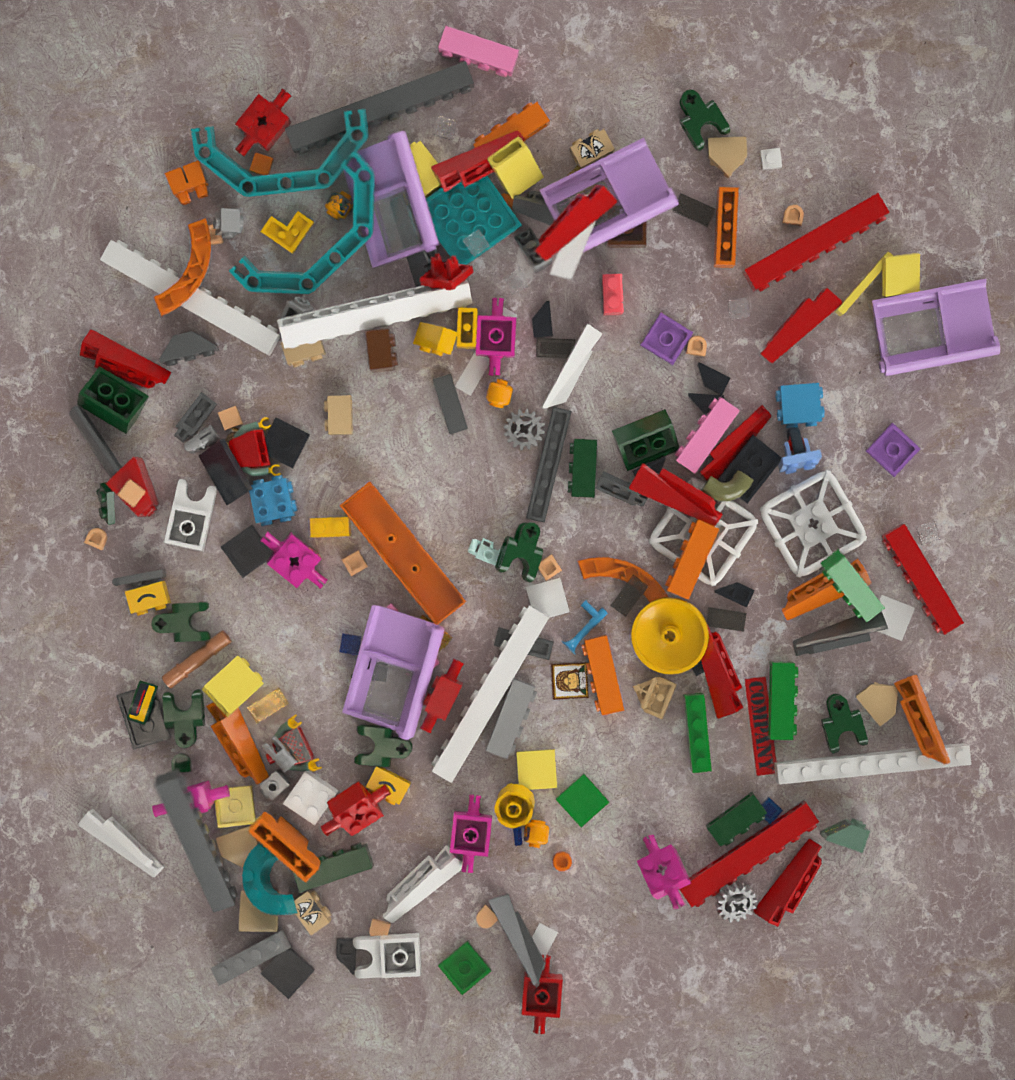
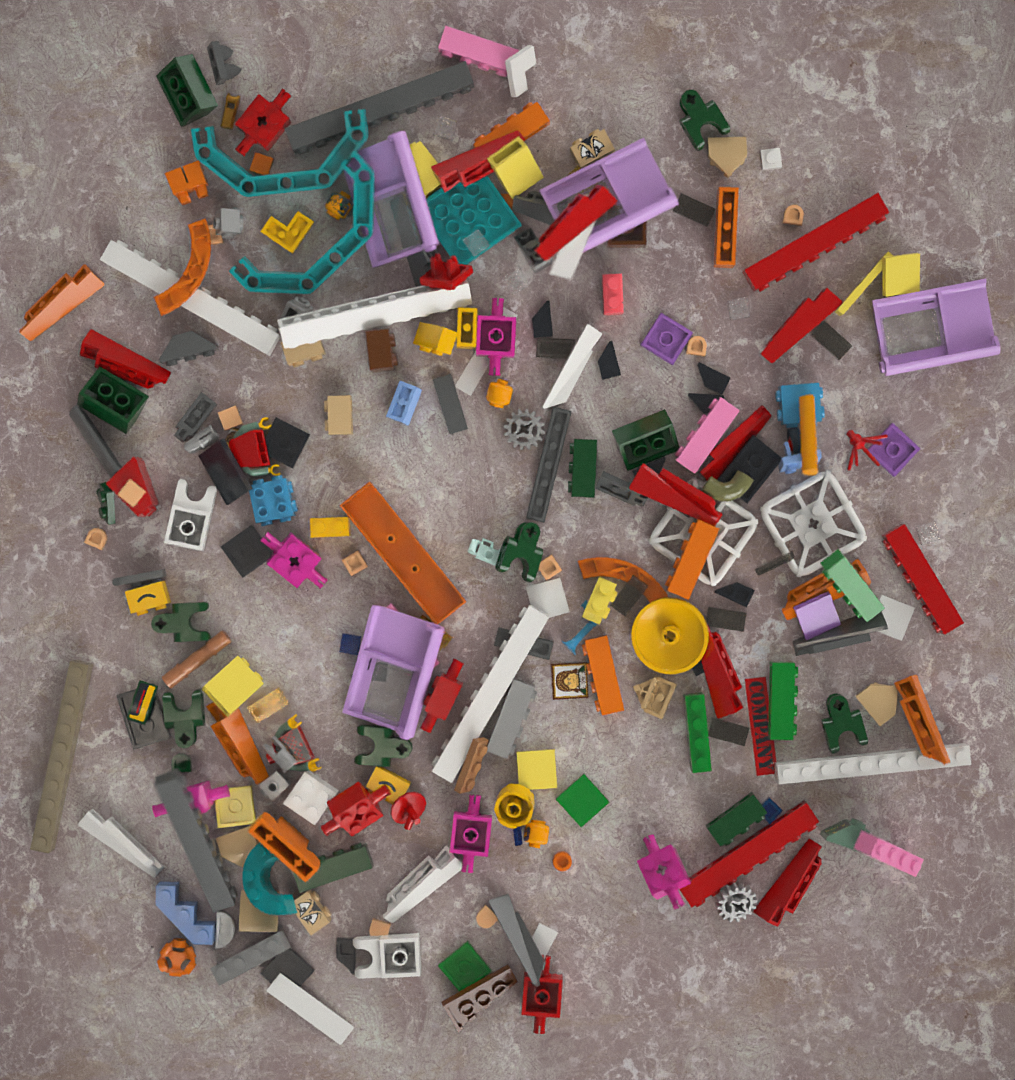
none -> orange wedge [19,264,105,341]
none -> dark tan brick [30,660,93,854]
none -> dark green slope [156,54,218,127]
none -> medium blue brick [156,881,216,945]
none -> orange piece [157,938,197,977]
none -> dark grey tile [207,41,242,85]
none -> white tile [215,910,236,949]
none -> pearl gold bar [220,93,240,130]
none -> white sticker [267,973,354,1045]
none -> light blue hinge [386,381,422,426]
none -> red shield [390,792,426,830]
none -> wing [441,964,518,1033]
none -> medium nougat plate [454,737,489,794]
none -> white tile [505,45,536,97]
none -> light yellow brick [582,577,618,625]
none -> black tile [598,341,621,380]
none -> clear smoke tile [708,717,750,746]
none -> clear smoke tile [755,550,794,576]
none -> tile [793,591,841,641]
none -> light orange brick [799,395,818,475]
none -> clear smoke tile [811,320,852,361]
none -> red plant [846,430,888,471]
none -> bright pink brick [854,830,924,877]

